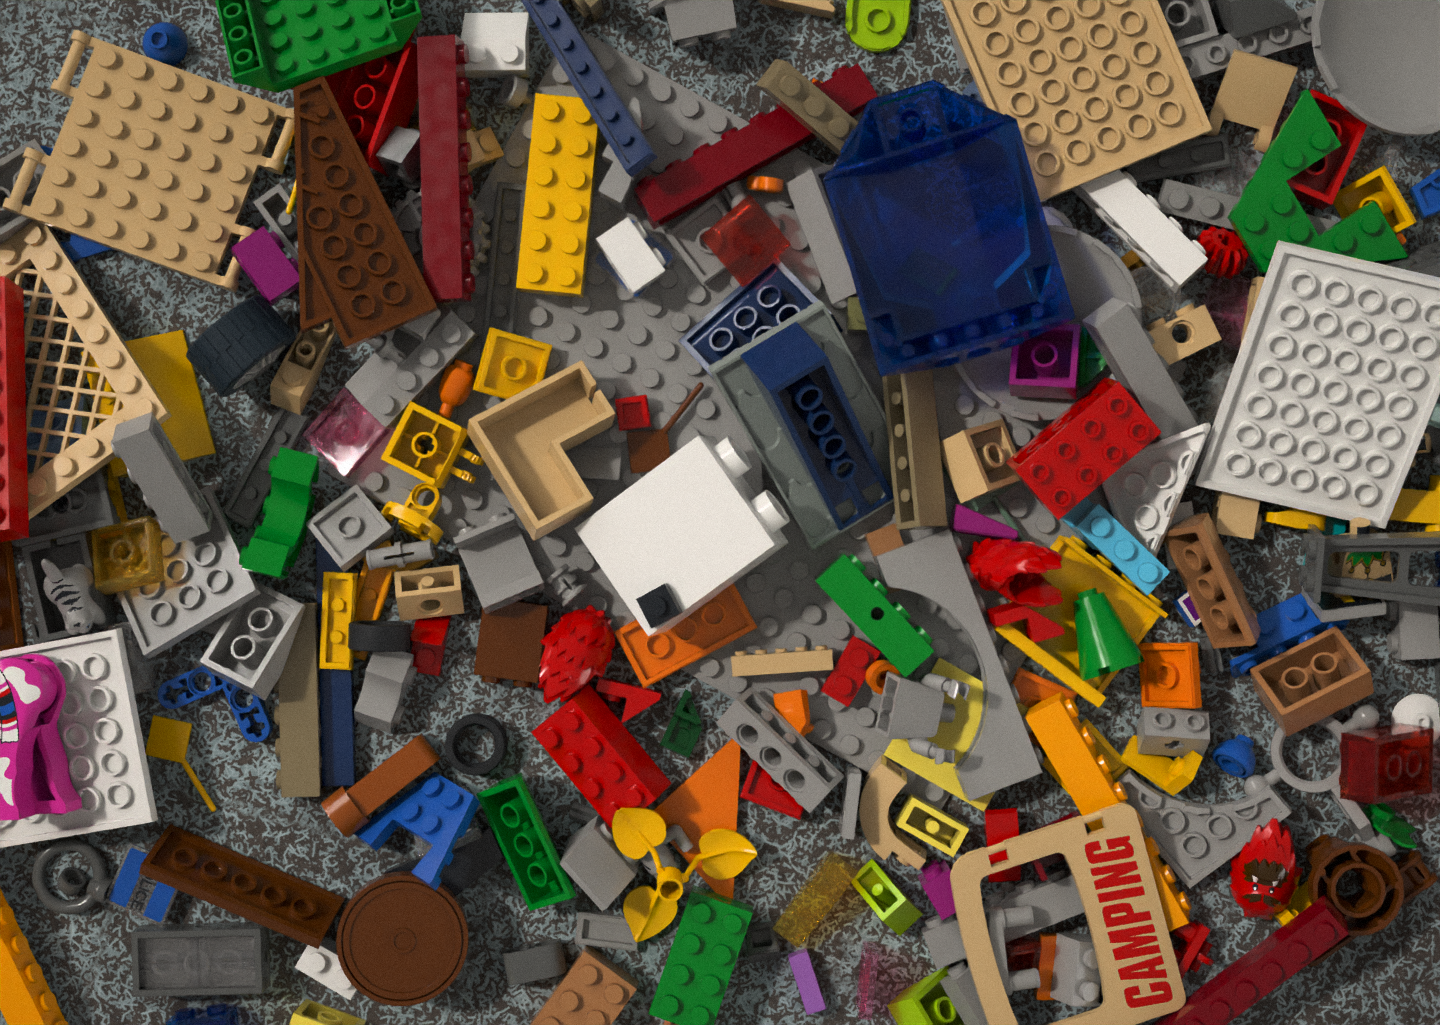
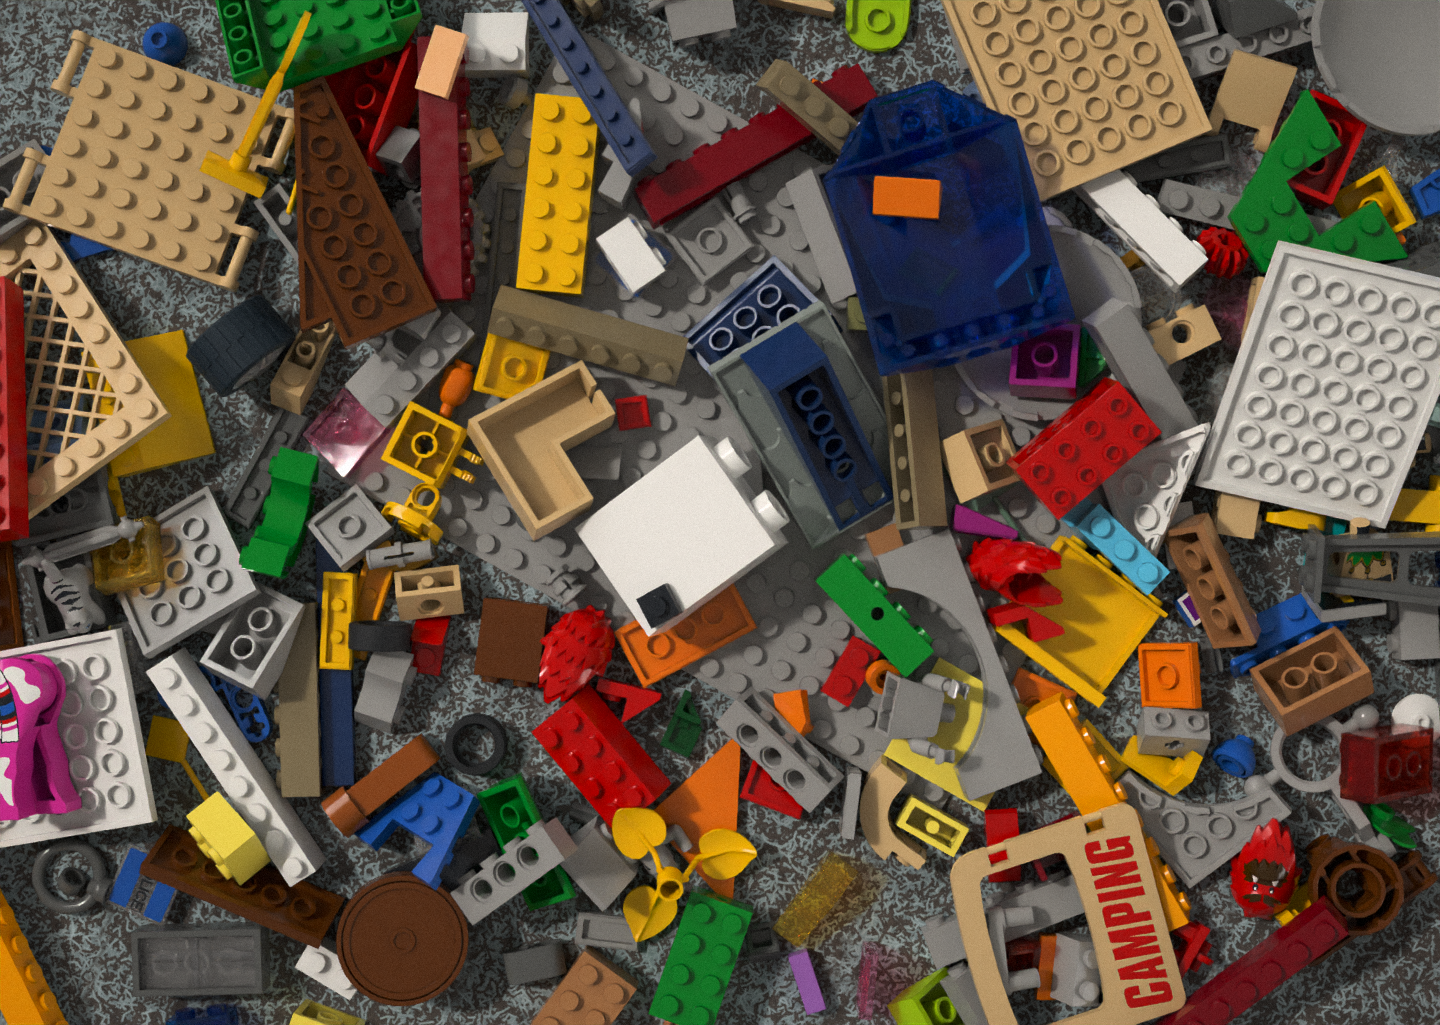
light grey brick [111,412,213,544] -> none
magenta brick [231,226,299,306] -> none
light grey panel [453,513,545,614] -> none
reddish brown piece [626,382,704,474] -> none
clear red tile [700,195,791,287] -> none
tan piece [731,645,833,677] -> none
orange tile [746,176,785,195] -> none
lime slope [849,859,923,936] -> none
magenta brick [917,859,956,920] -> none
green cone [1073,588,1145,681] -> none
none -> light grey wheel [21,516,144,571]
none -> white brick [146,647,327,887]
none -> light yellow brick [186,791,271,886]
none -> yellow piece [199,10,312,199]
none -> light nougat tile [415,25,469,100]
none -> light grey brick [450,817,579,926]
none -> dark tan brick [487,285,689,386]
none -> orange slope [873,176,943,220]

